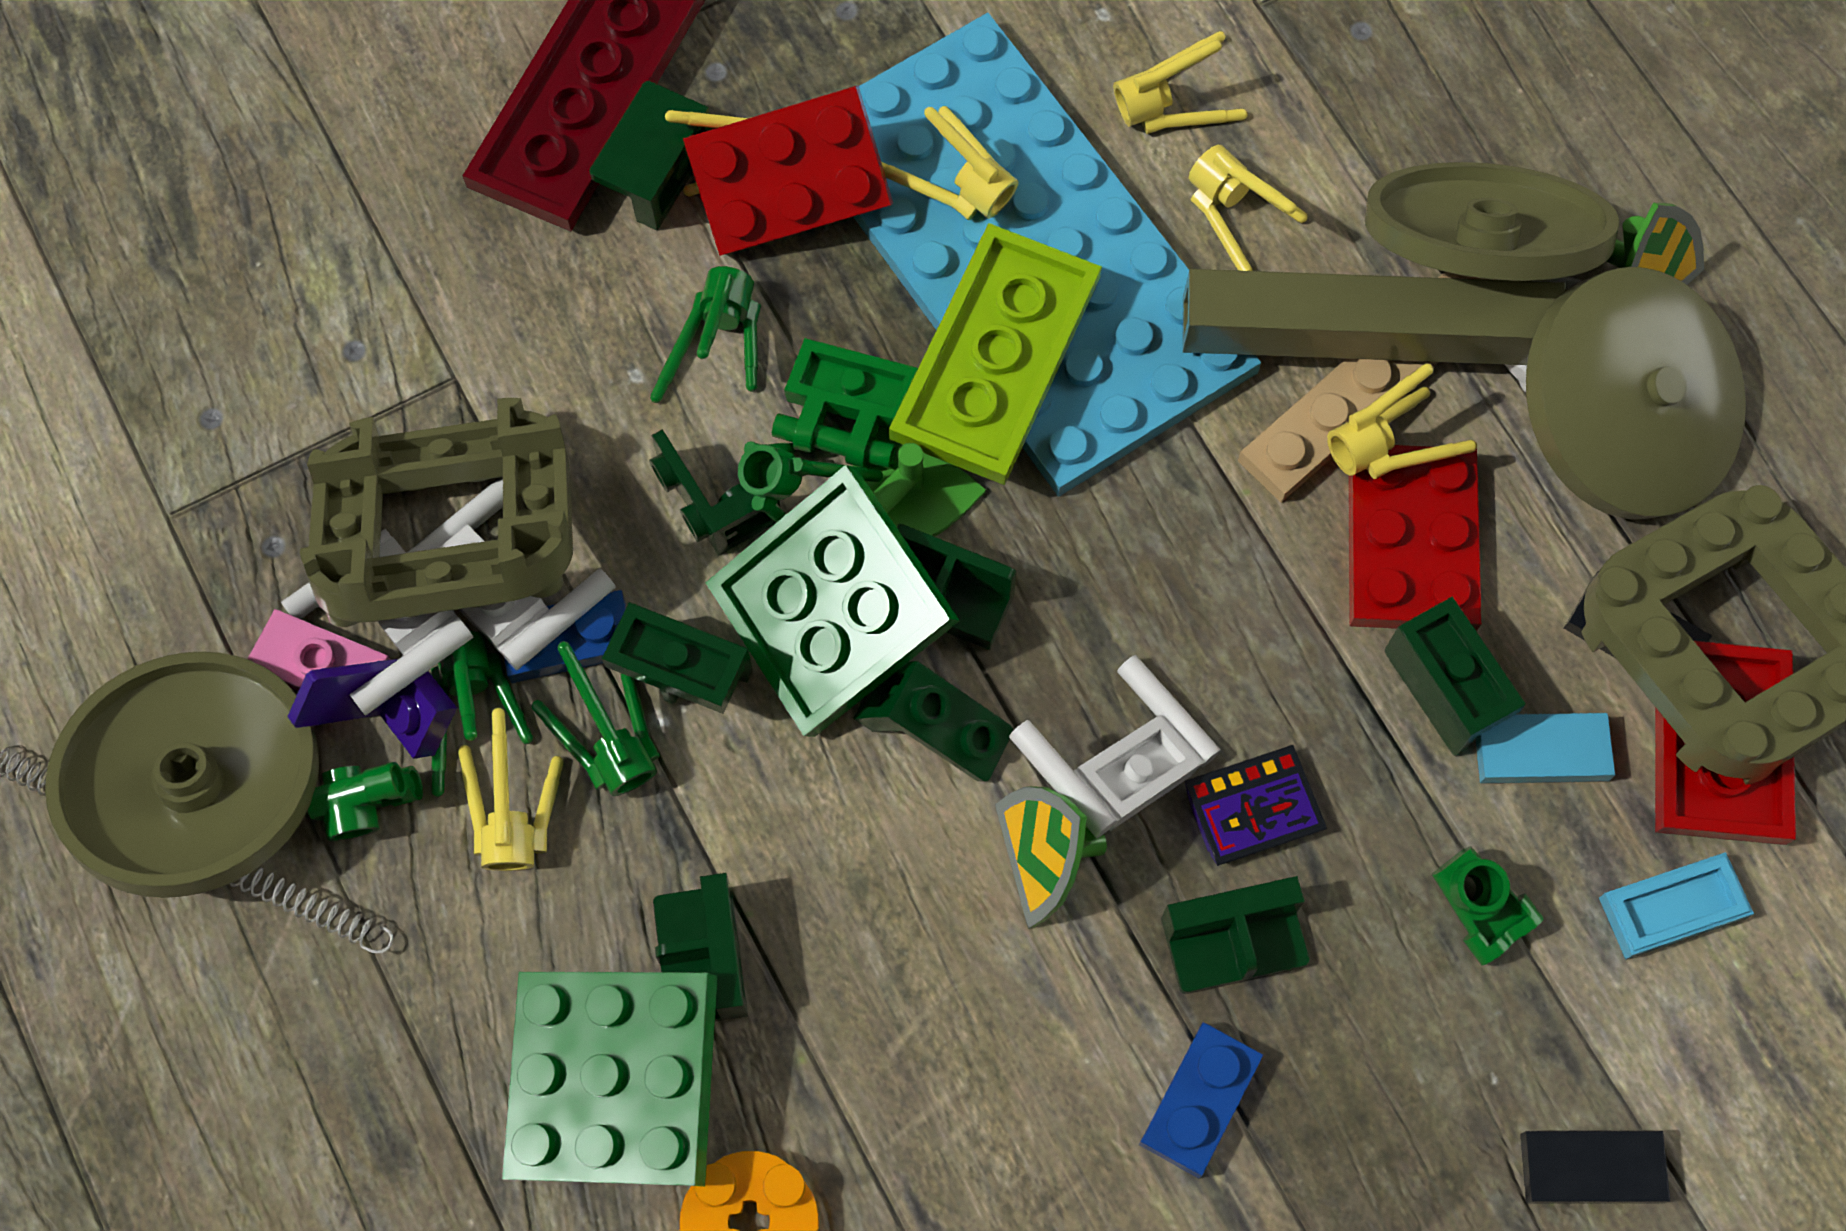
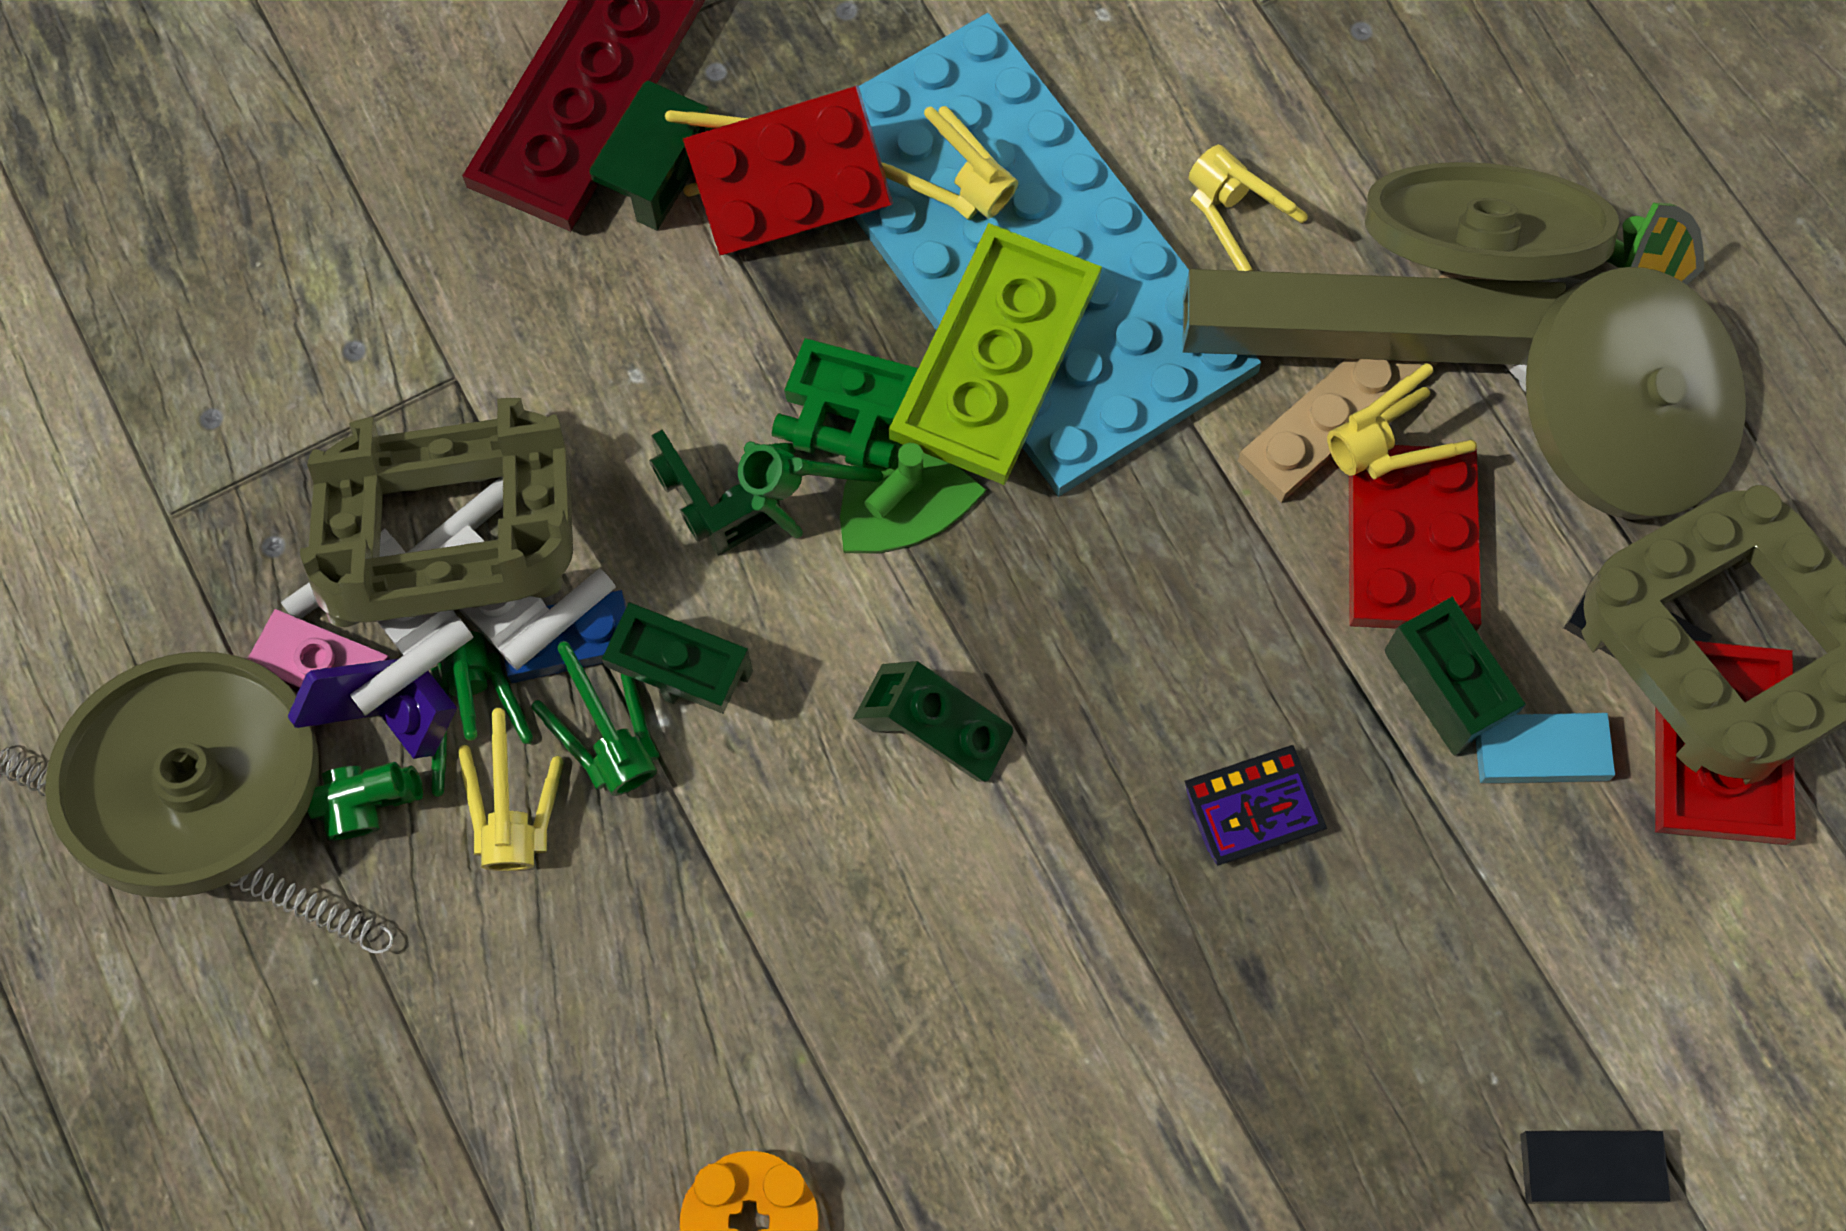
plate [502,972,717,1187] -> none
green plant [650,266,761,403] -> none
dark green panel [653,873,749,1022] -> none
plate [705,465,960,737] -> none
dark green panel [897,523,1016,650] -> none
shield [995,786,1107,929] -> none
white plate [1009,655,1221,838] -> none
light yellow plant [1113,31,1248,135] -> none
blue plate [1139,1022,1263,1179] -> none
dark green panel [1161,876,1310,994] -> none
green plate [1432,846,1544,965] -> none
medium azure tile [1599,852,1754,960] -> none

